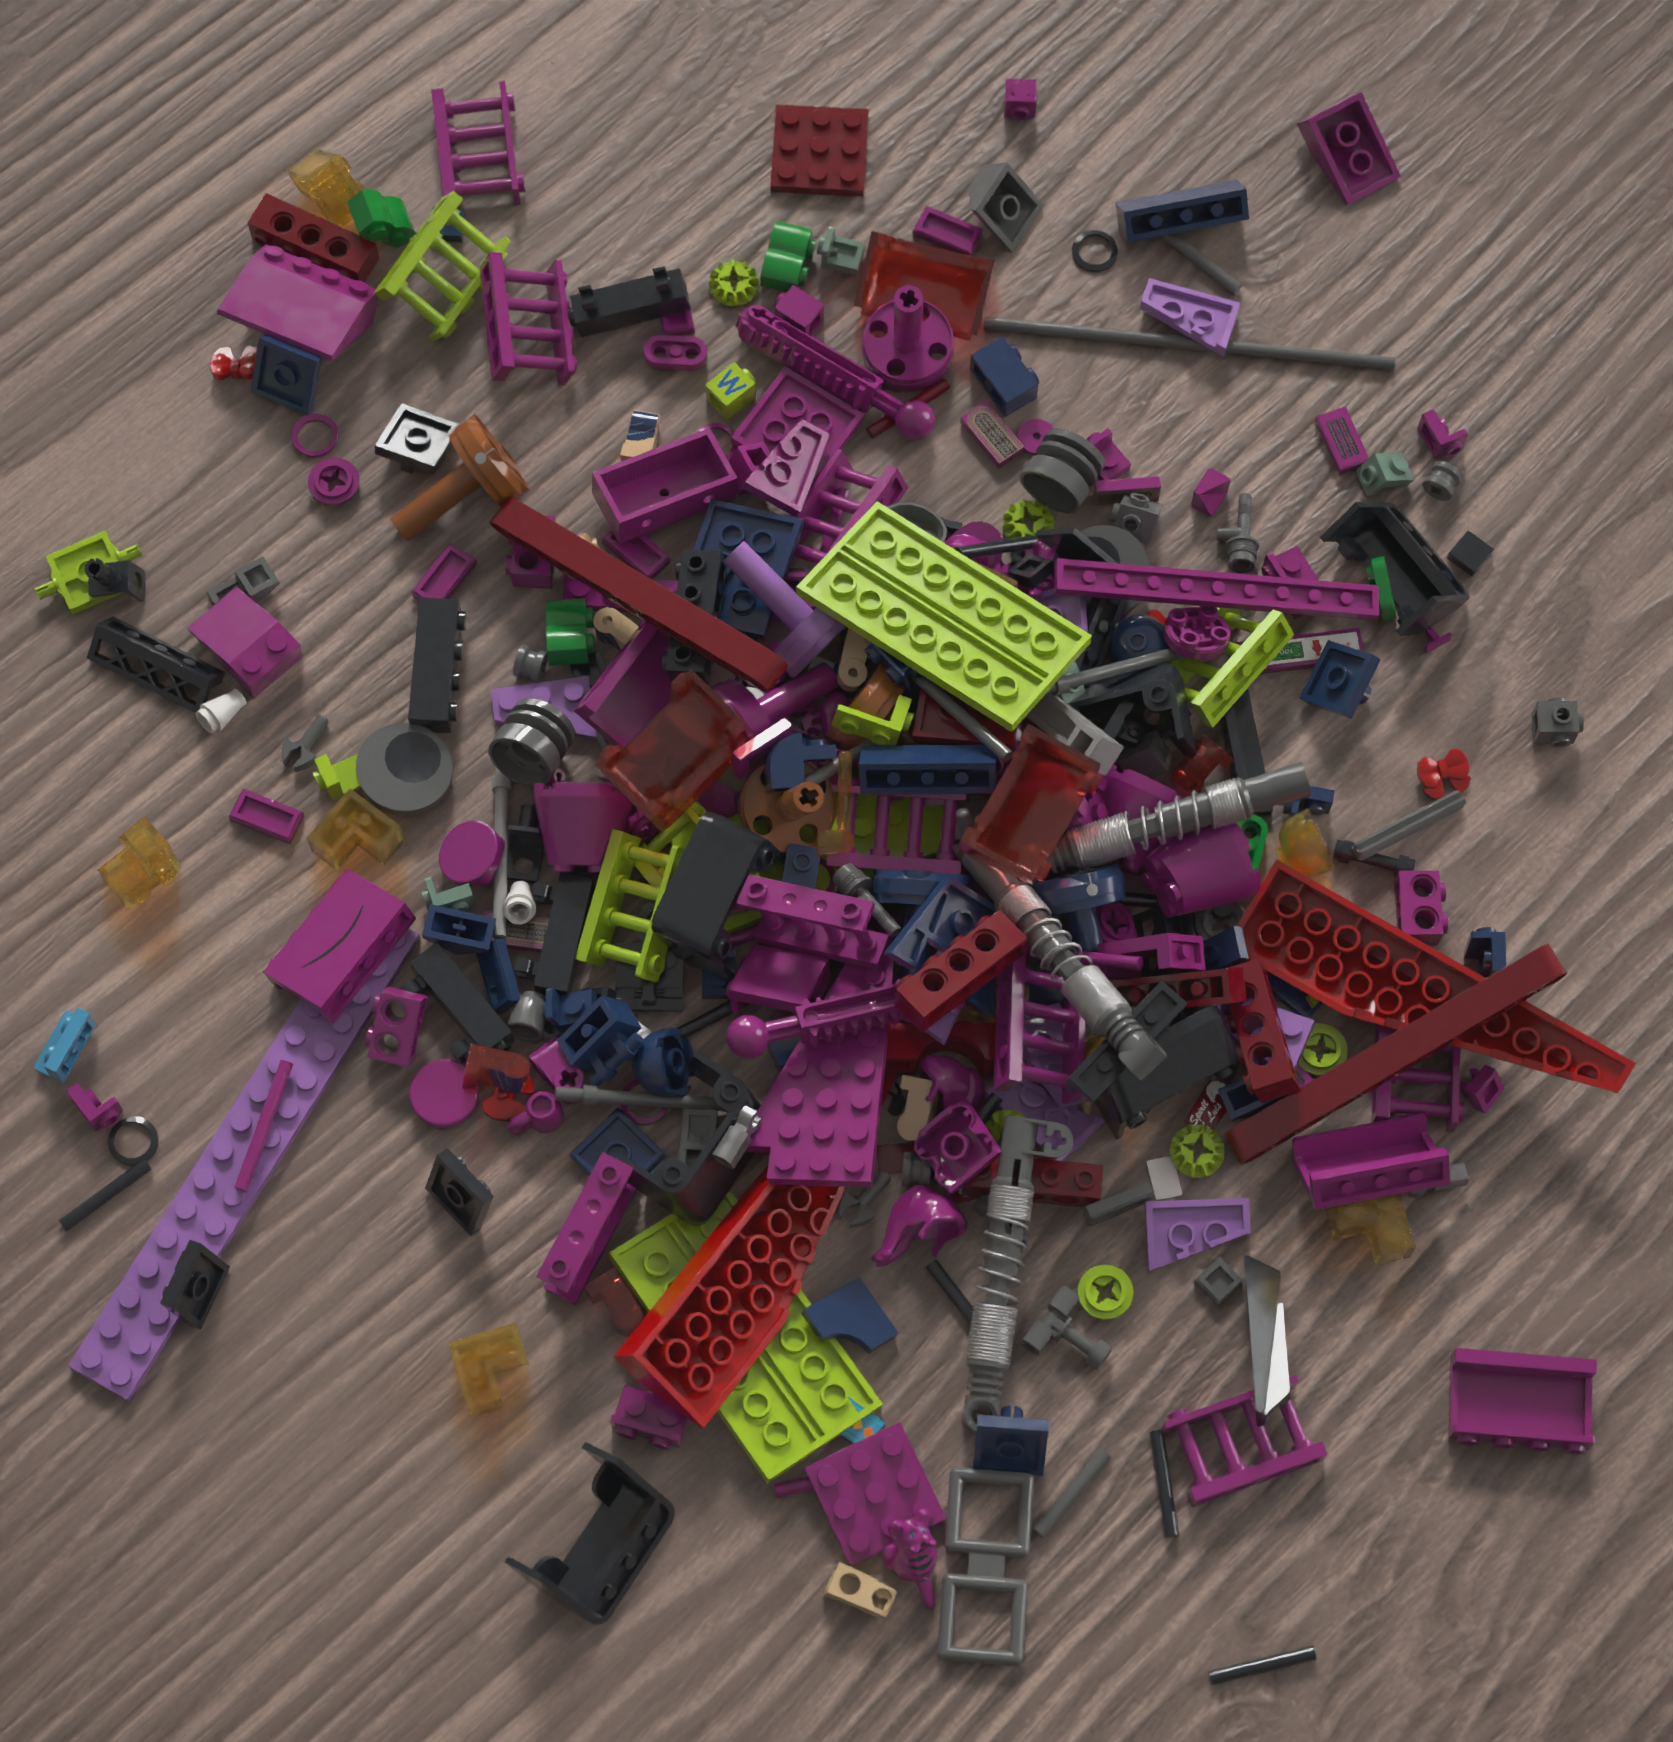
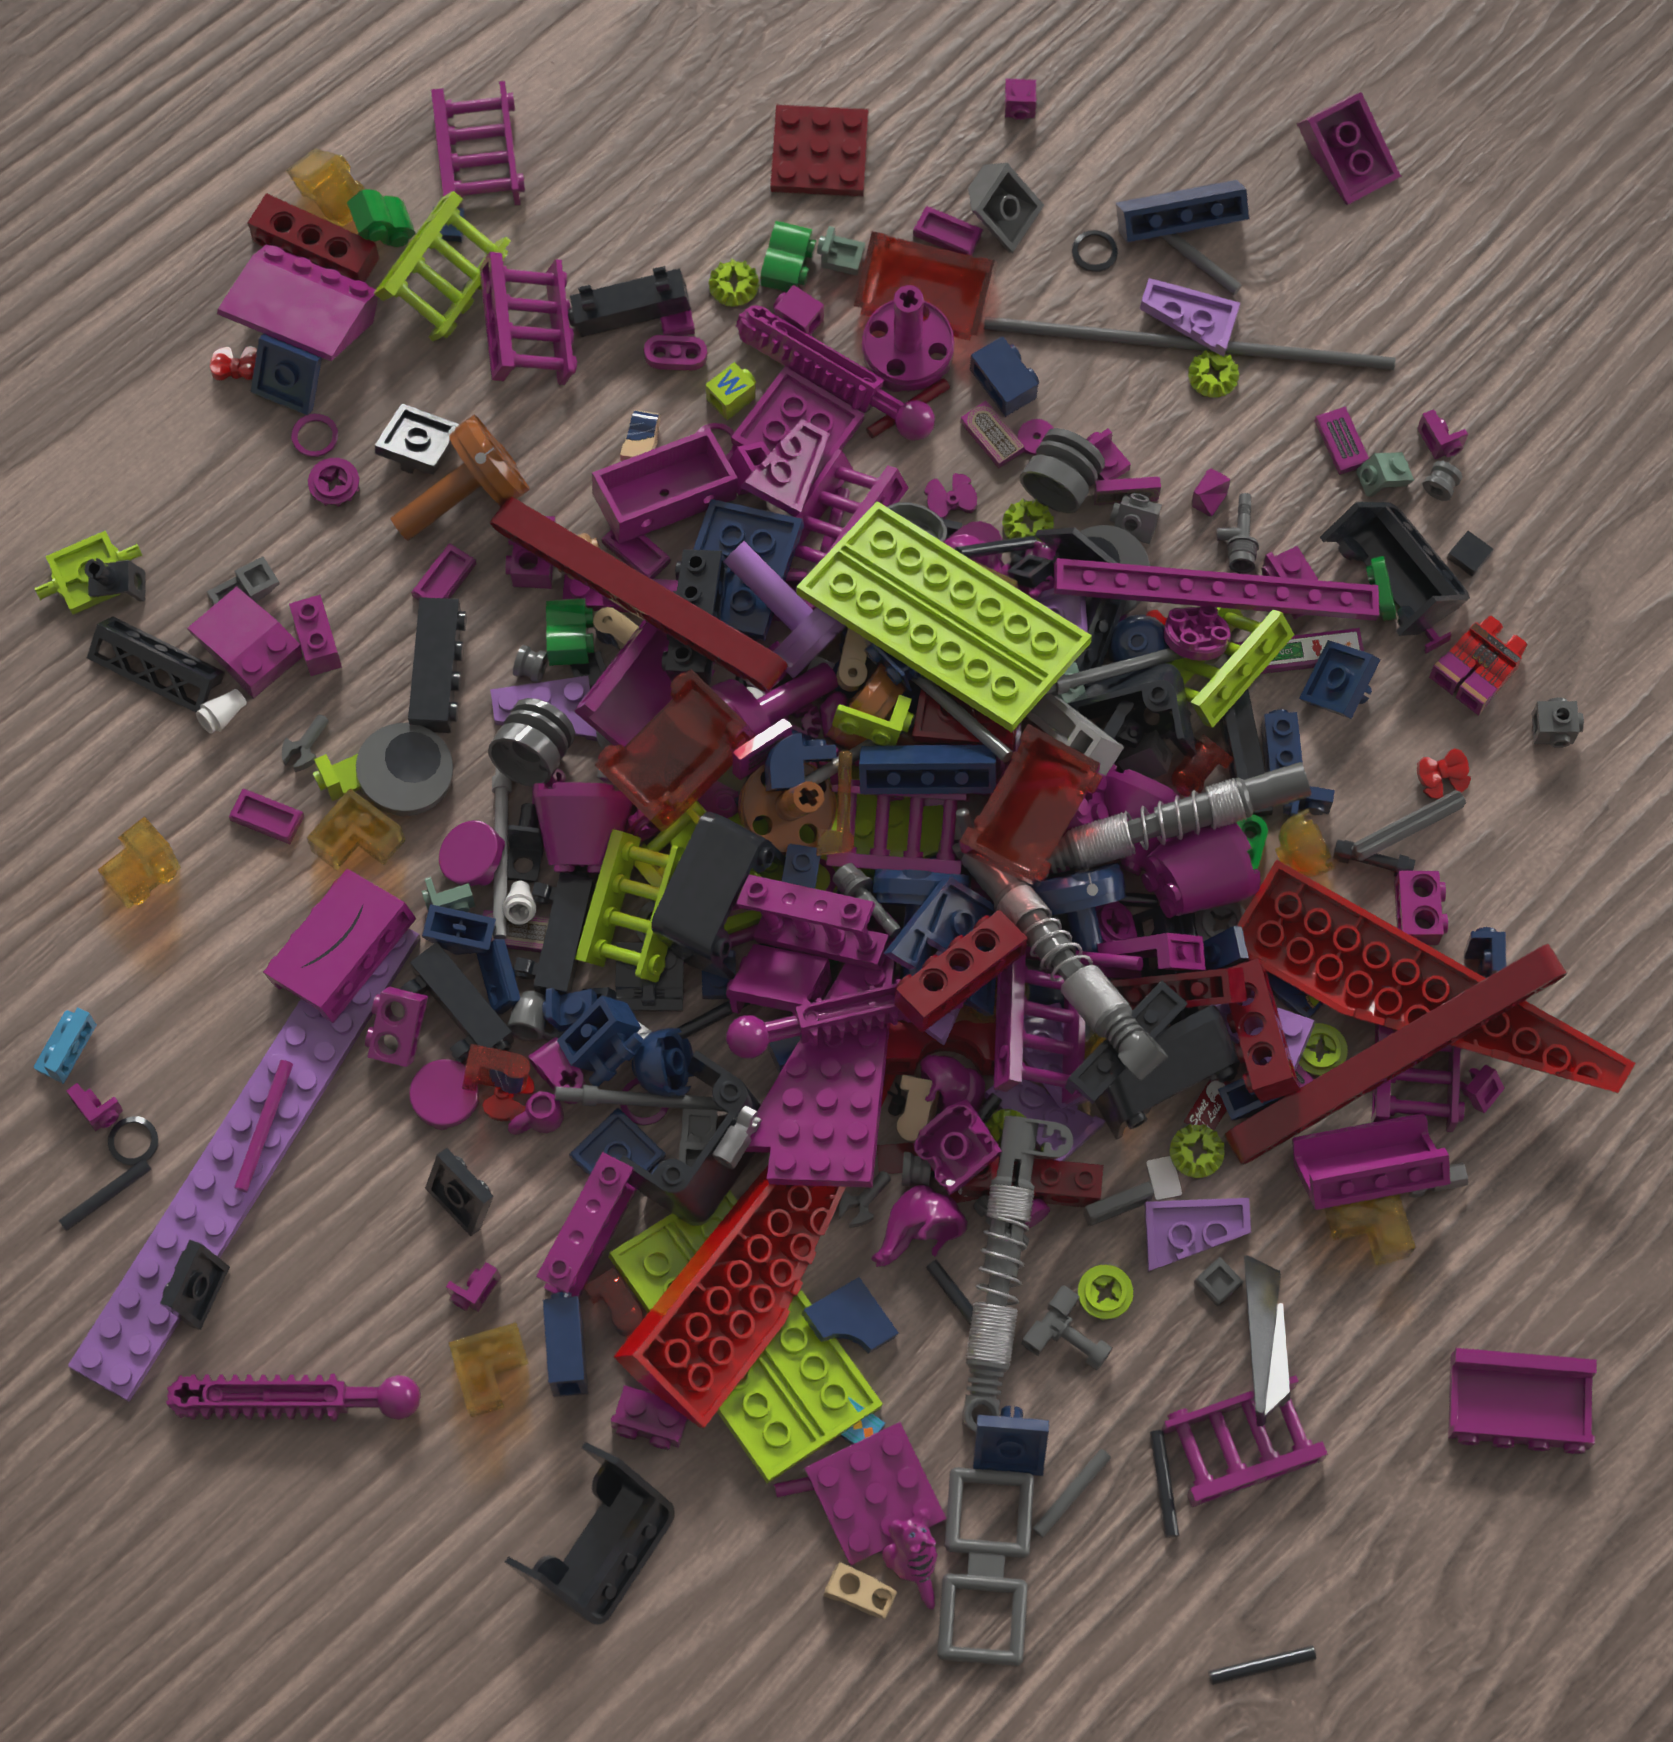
none -> magenta gear [166,1373,421,1422]
none -> magenta brick [289,595,342,676]
none -> magenta bracket [446,1262,501,1312]
none -> dark blue brick [543,1292,588,1397]
none -> magenta piece [924,473,977,519]
none -> magenta tile [1024,1198,1050,1229]
none -> lime gear [1188,350,1239,398]
none -> dark blue brick [1261,709,1303,773]
none -> hips [1429,616,1528,716]

